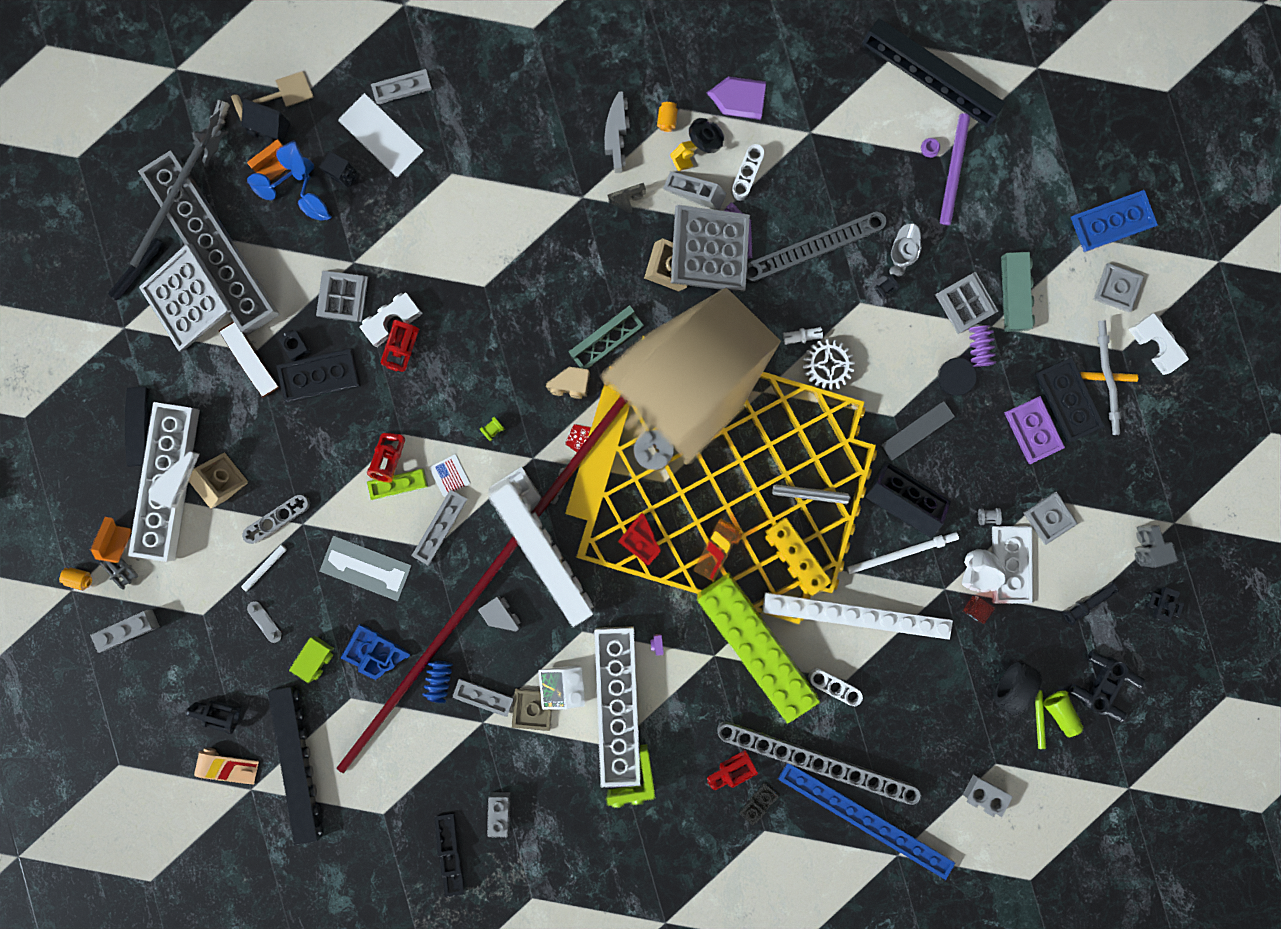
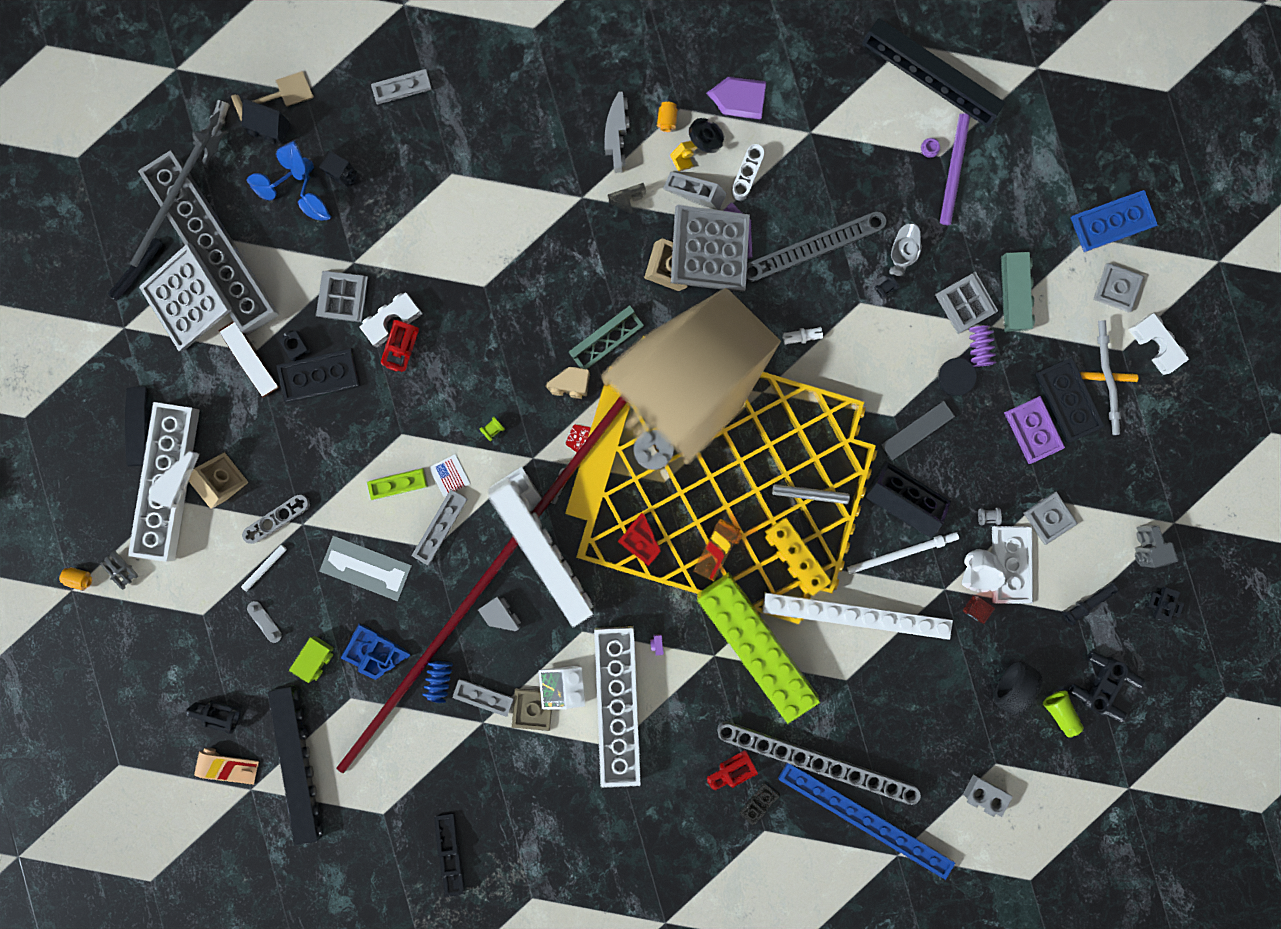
light grey arch [90,609,160,653] -> none
orange panel [91,517,132,563] -> none
orange panel [247,139,287,182] -> none
white sticker [338,93,424,177] -> none
red piece [366,433,405,483] -> none
light grey brick [488,792,510,837] -> none
lime bracket [607,744,655,808] -> none
white gear [803,339,855,391] -> none
white beam [808,668,862,706] -> none
lime bar [1035,690,1046,749] -> none

